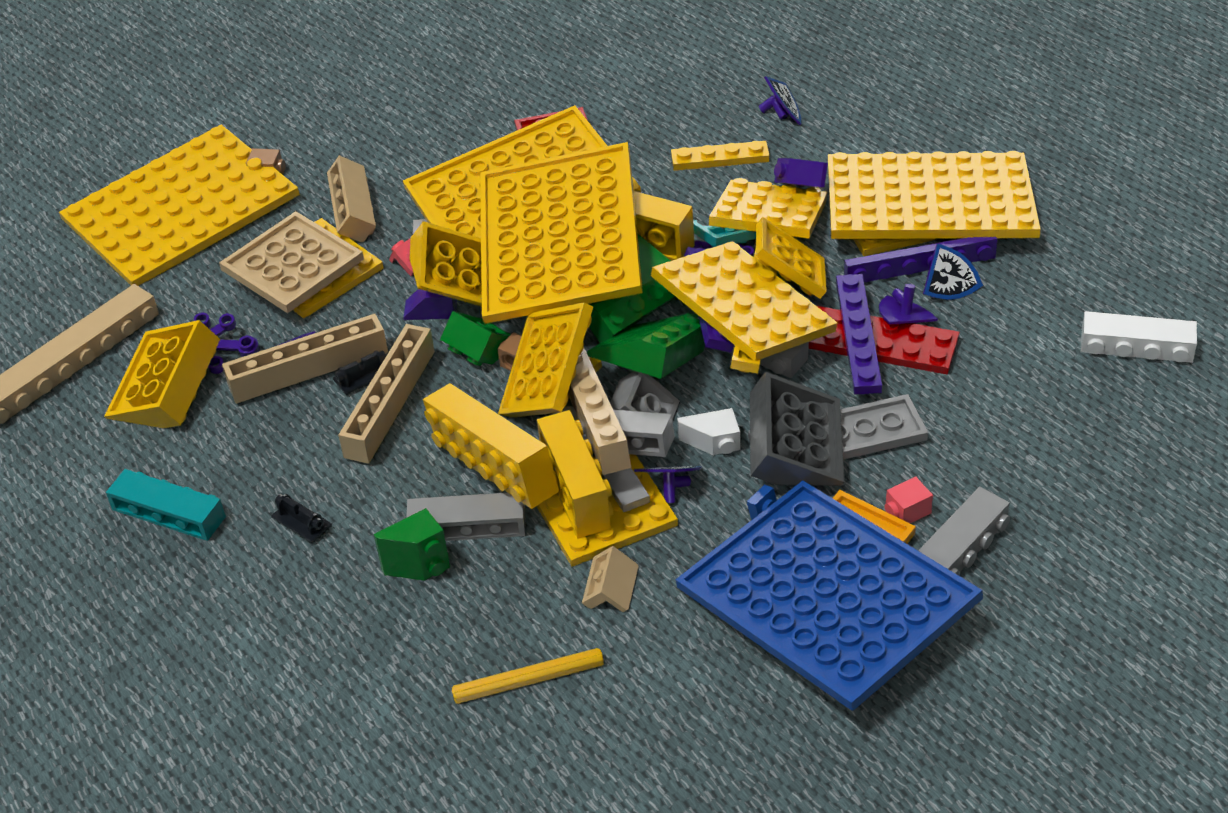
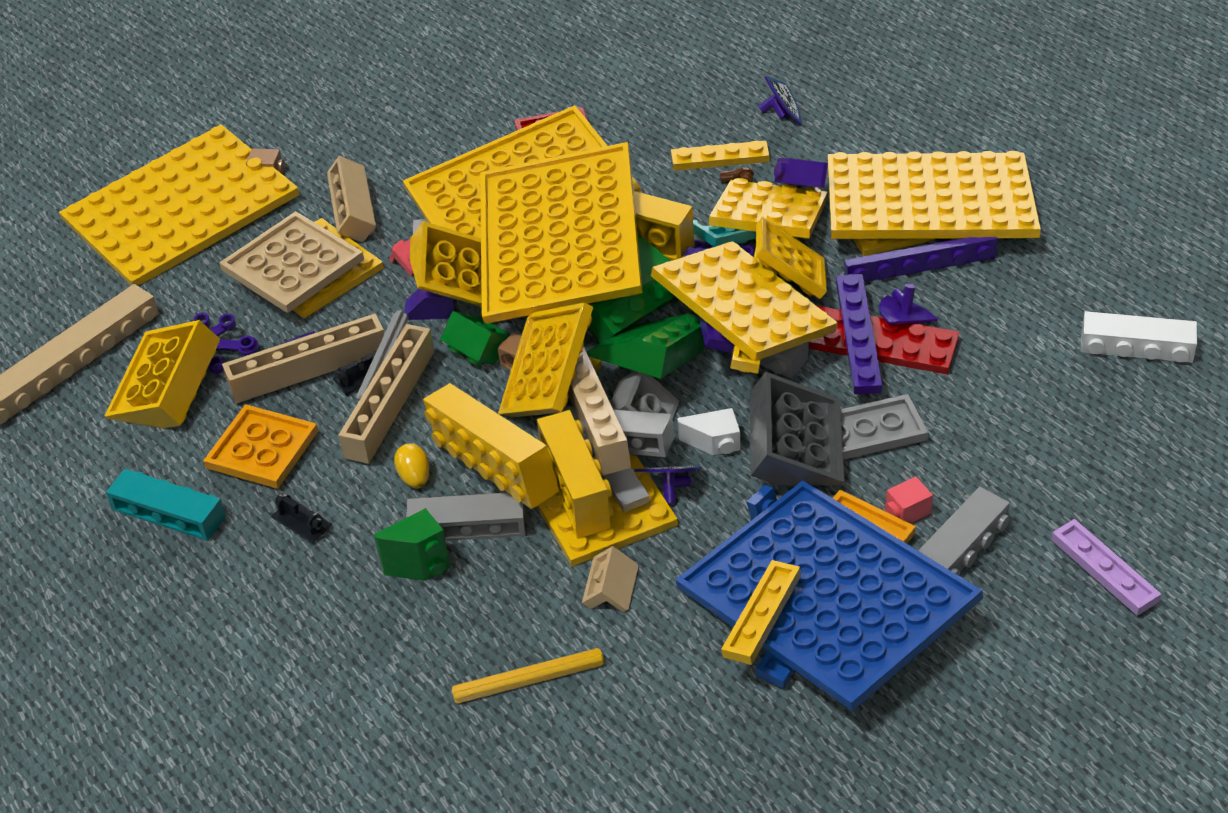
shield [923,243,983,300] -> none
none -> light orange plate [203,404,318,489]
none -> light grey axle [357,311,409,400]
none -> yellow animal [394,443,429,489]
none -> reddish brown arm [720,167,754,183]
none -> yellow plate [721,560,801,665]
none -> blue plate [756,651,795,688]
none -> lavender plate [1051,519,1161,616]

